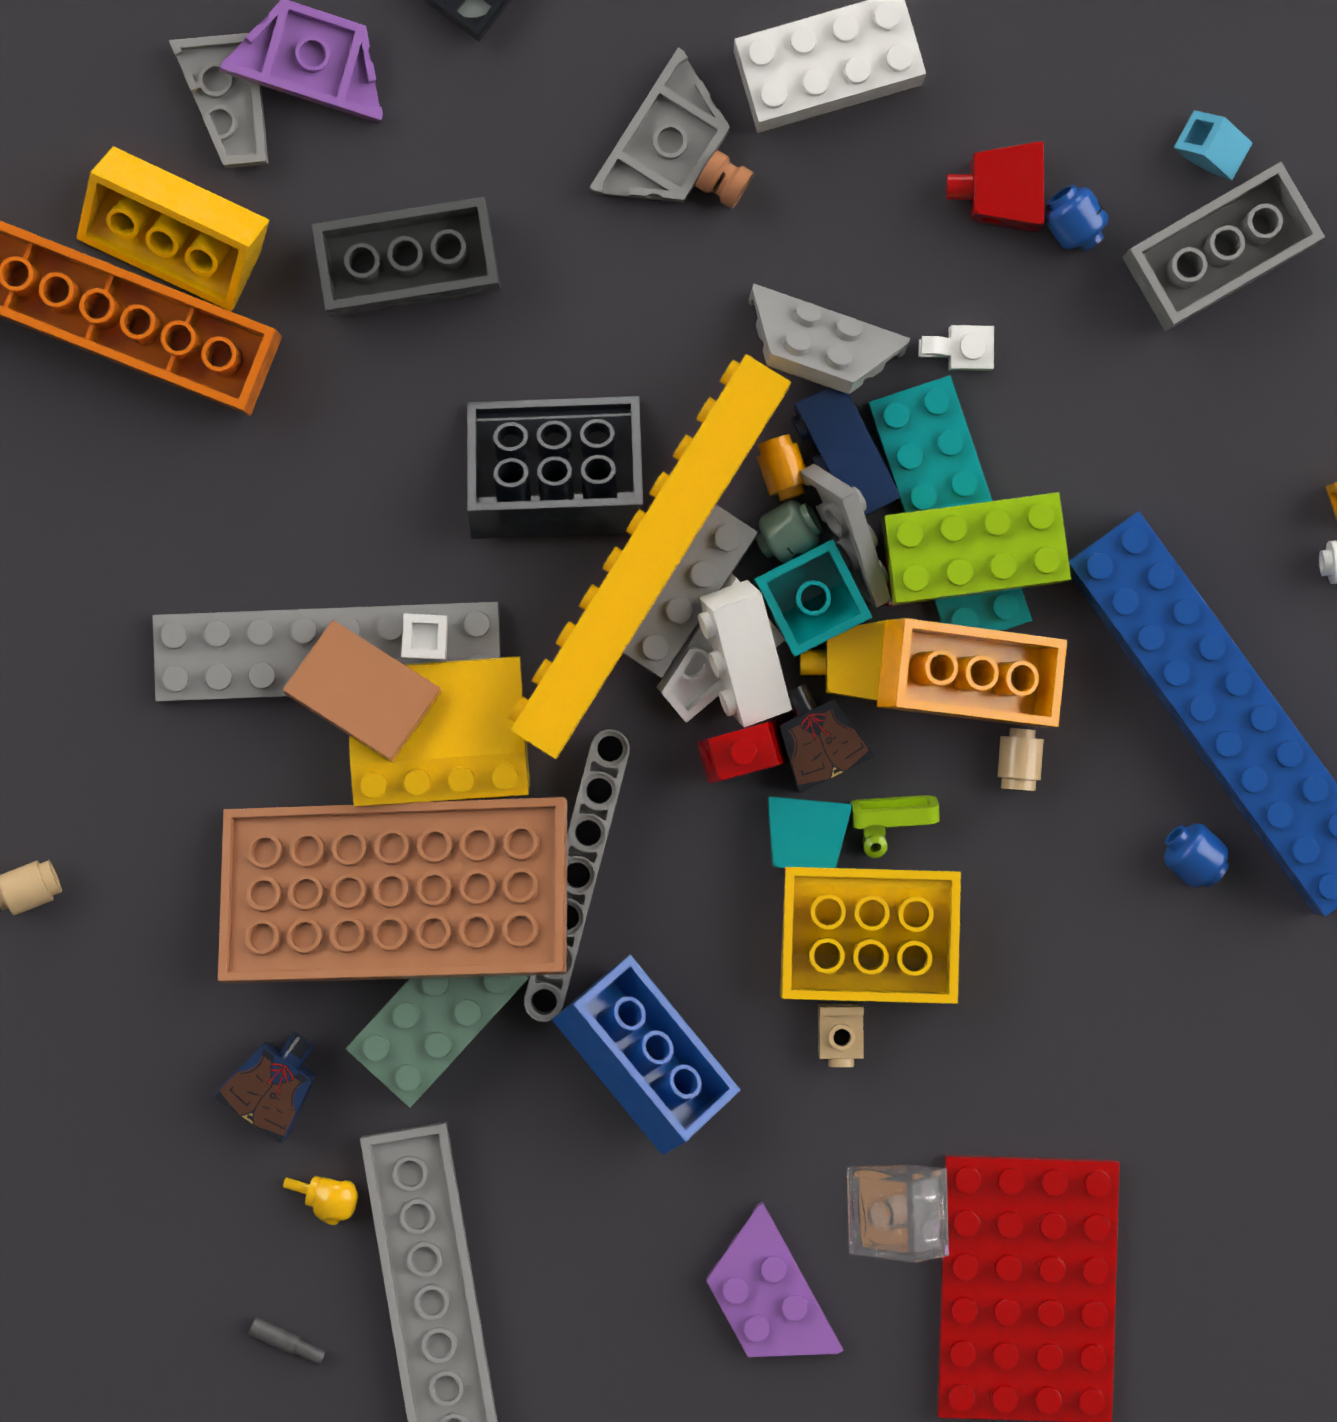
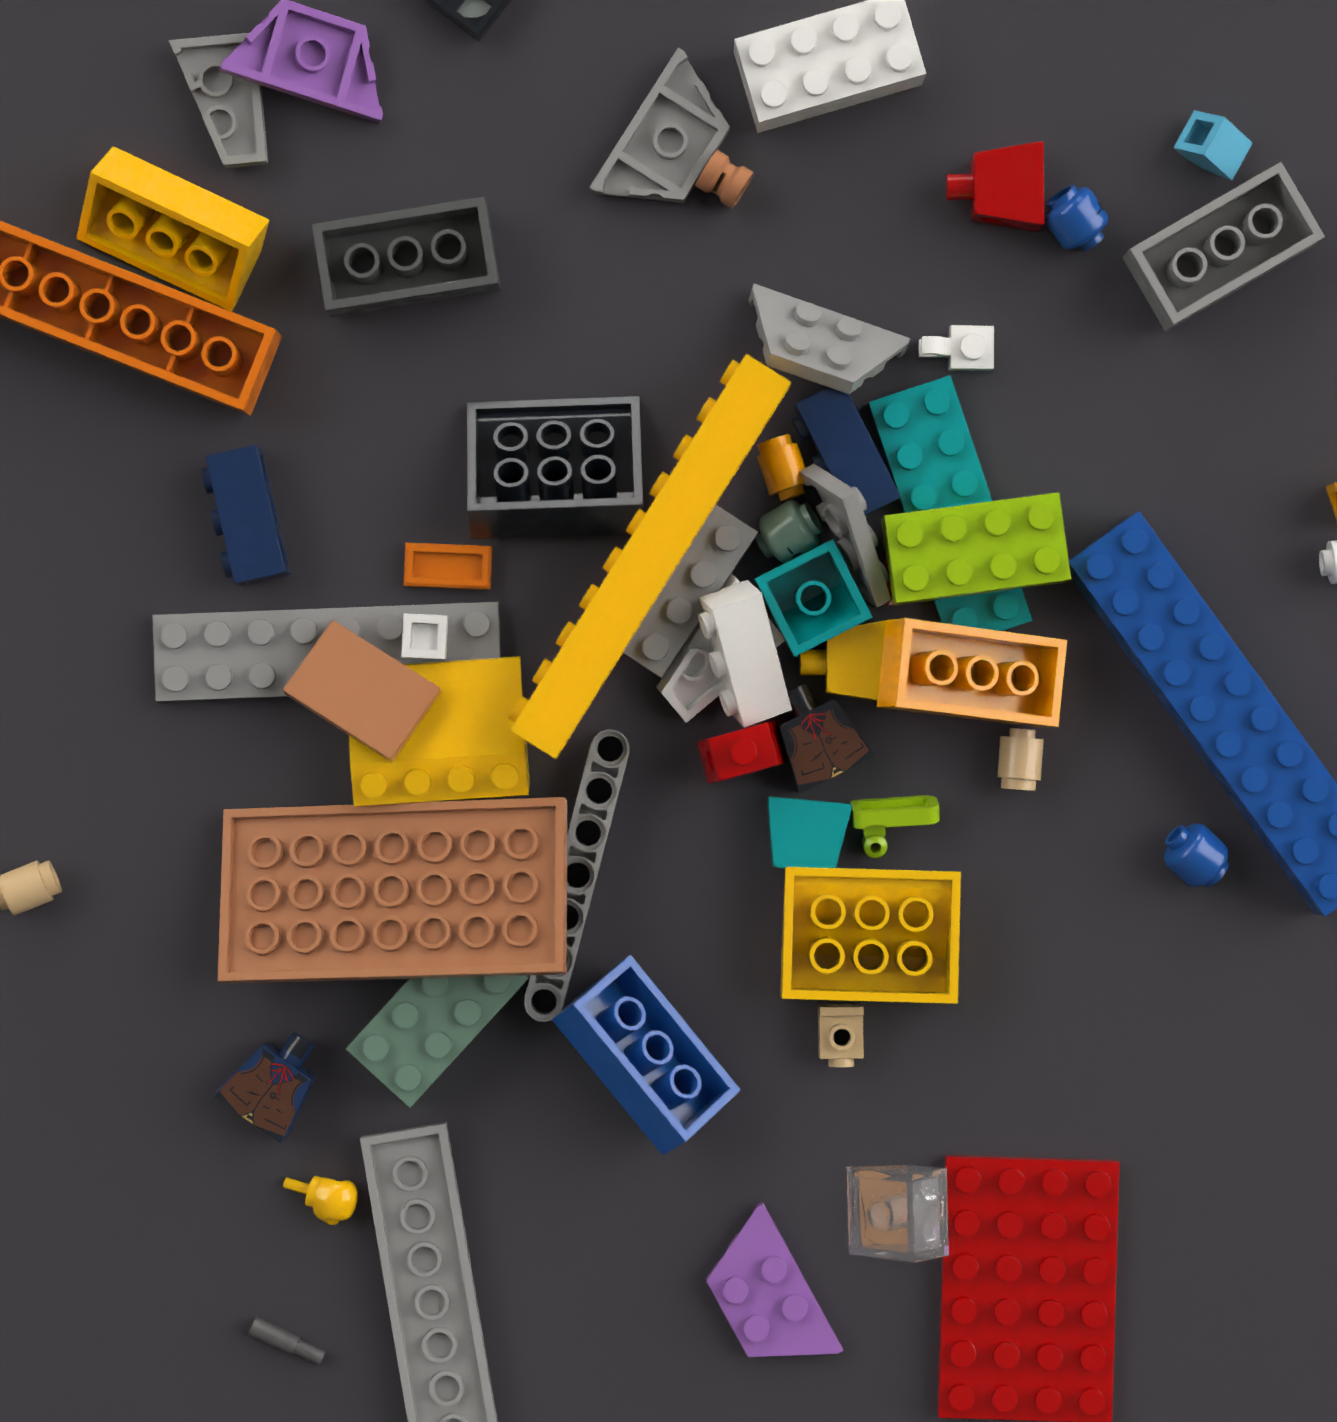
none -> dark blue brick [201,445,290,586]
none -> orange tile [404,542,493,590]

